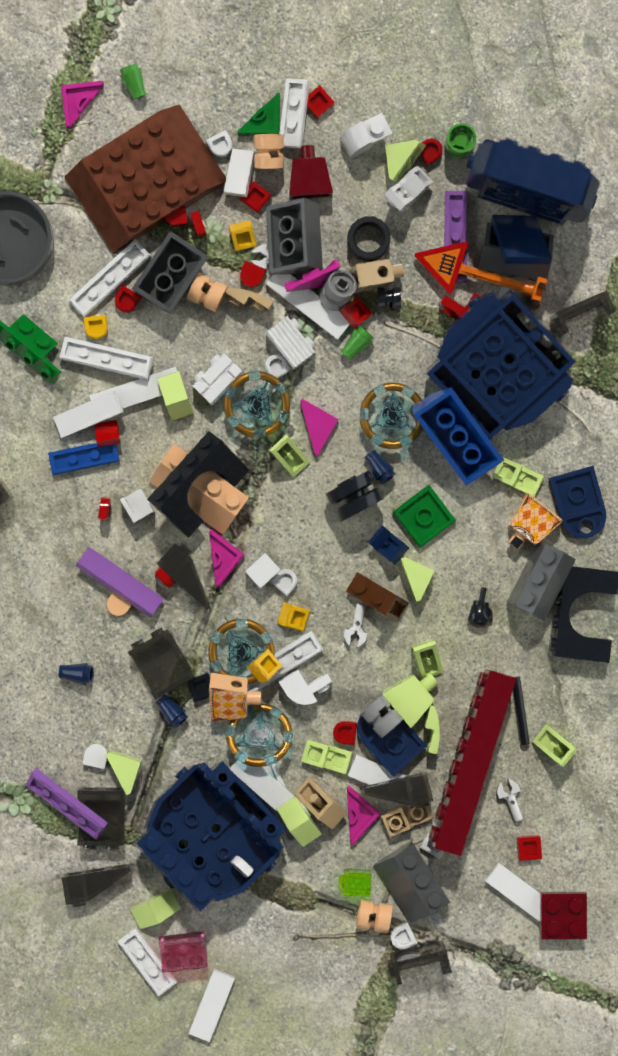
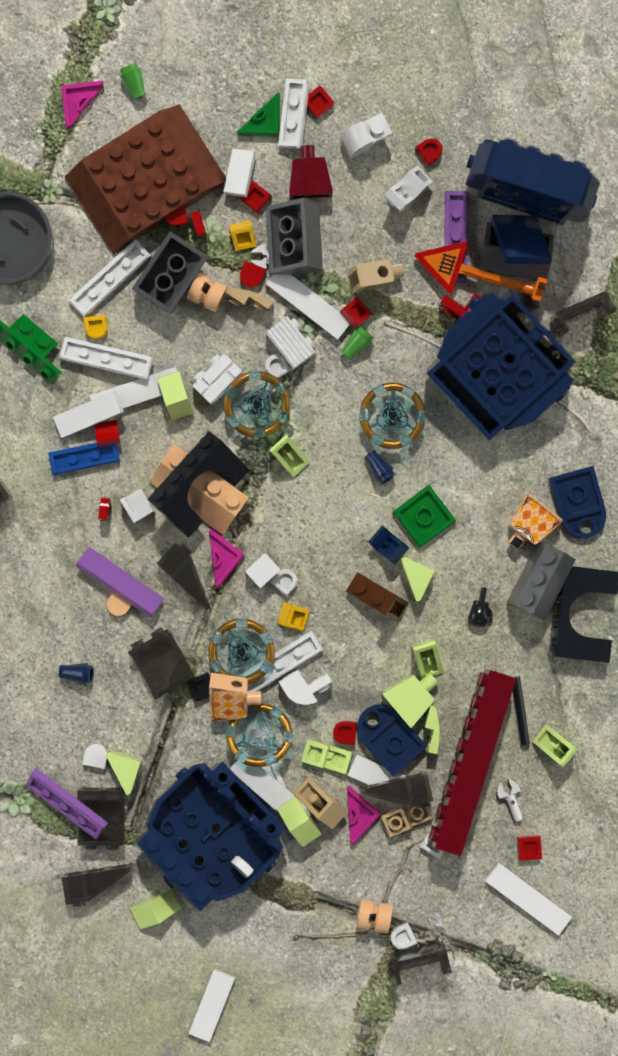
red tile [115,285,142,313] -> none
white tile [118,927,177,997] -> none
red tile [155,566,176,588] -> none
dark blue cone [156,694,188,729] -> none
clear pink bracket [159,931,208,973] -> none
white tile [206,130,233,158] -> none
yellow slope [247,649,282,684] -> none
light nougat wheel [254,134,284,169] -> none
dark pink tile [284,260,341,292] -> none
dark pink tile [300,399,339,456] -> none
light grey wheel [319,270,357,311] -> none
black wheel [326,471,384,522] -> none
clear neon green brick [338,868,372,897] -> none
white bar [344,603,367,647] -> none
black tyre [347,216,390,261] -> none
light grey wheel [360,694,403,738] -> none
dark grey slope [373,840,450,923] -> none
black wheel [377,287,401,310] -> none
yellowish green slope [385,140,426,183] -> none
blue slope [412,387,504,486] -> none
bright green wheel [444,123,477,159] -> none
yellowish green slope [492,457,544,497] -> none
dark red plate [540,892,587,939] -> none

